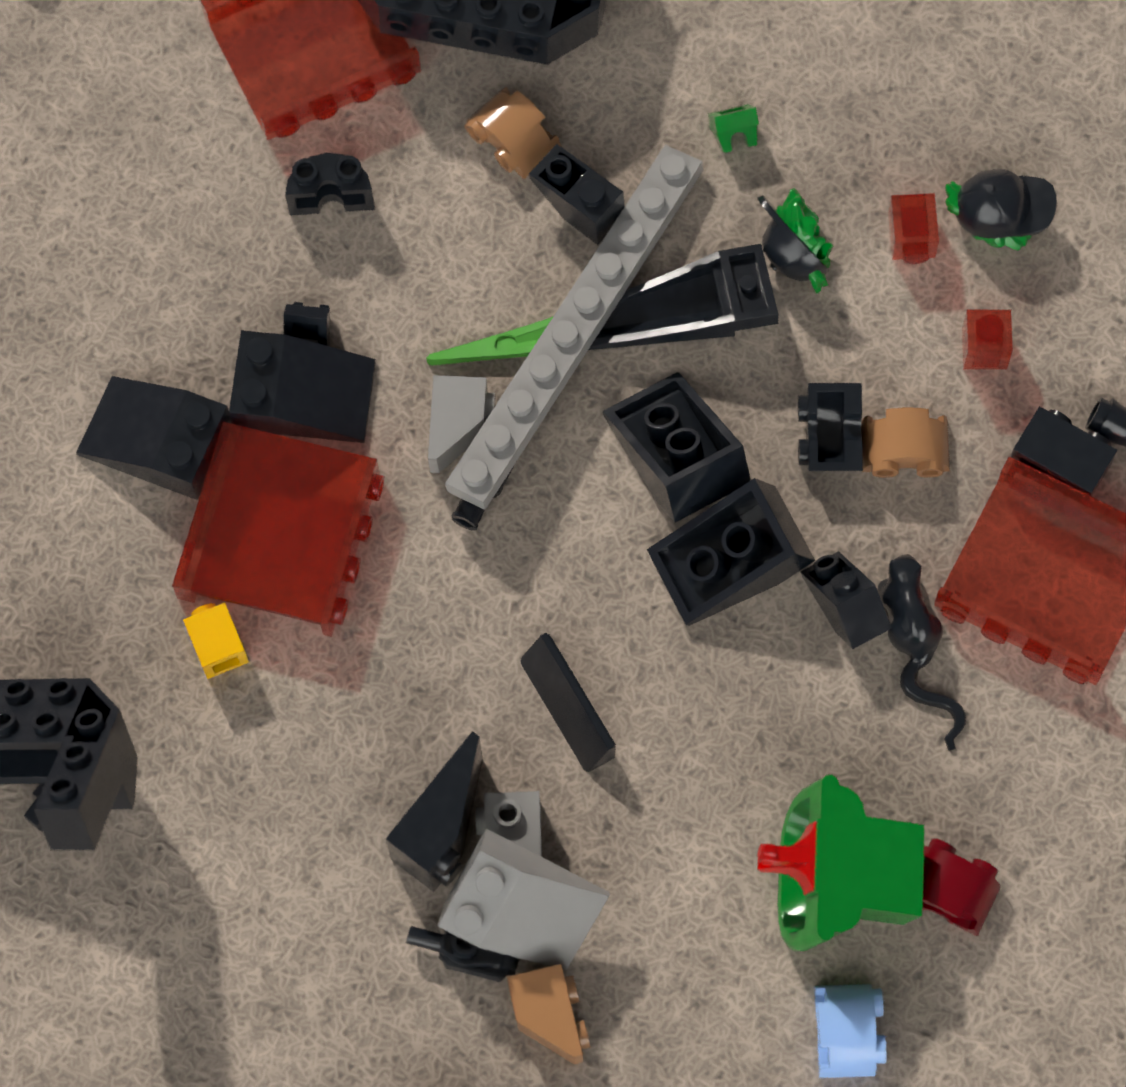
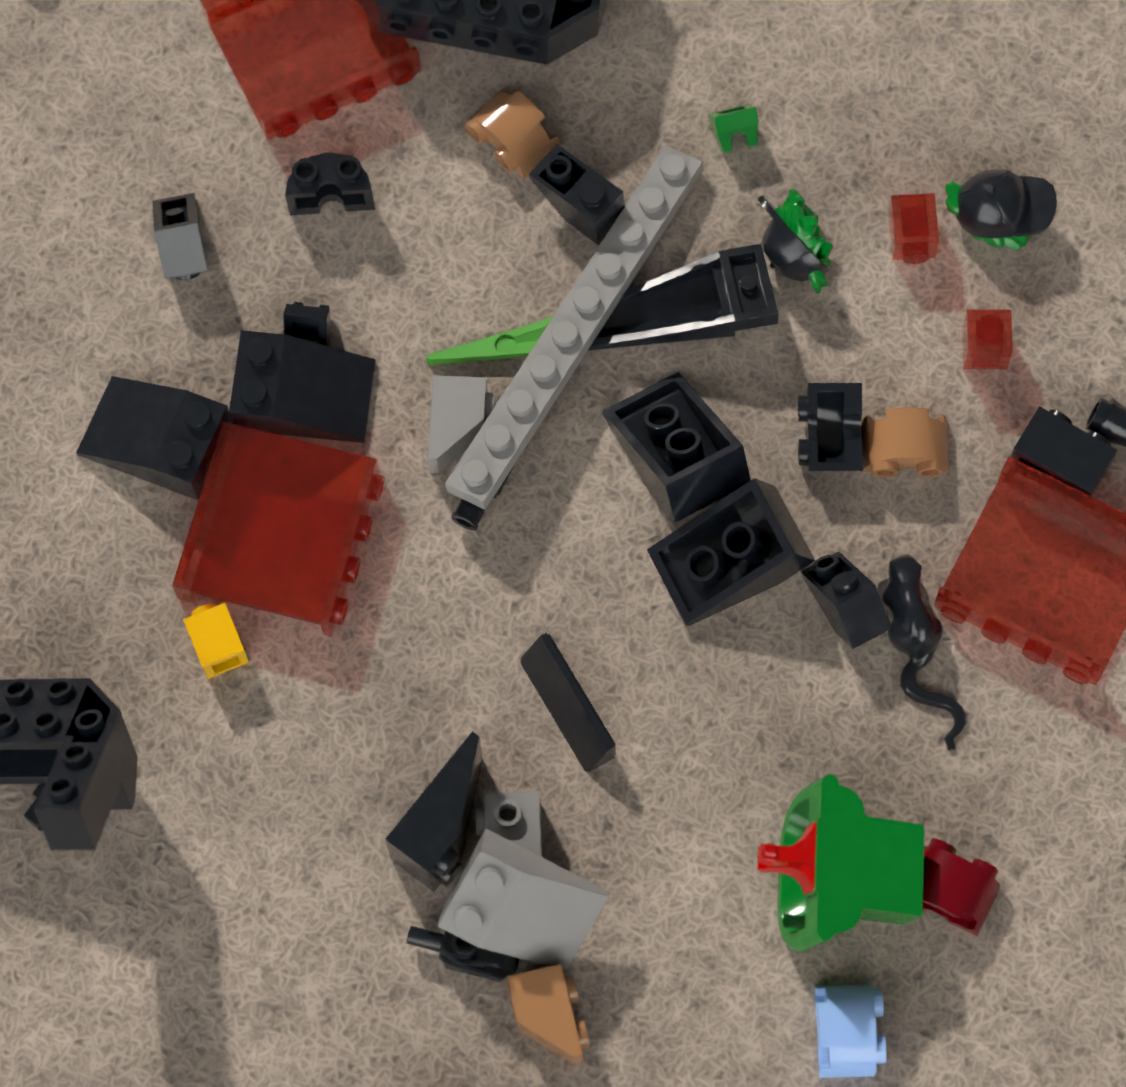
none -> slope [152,193,208,281]

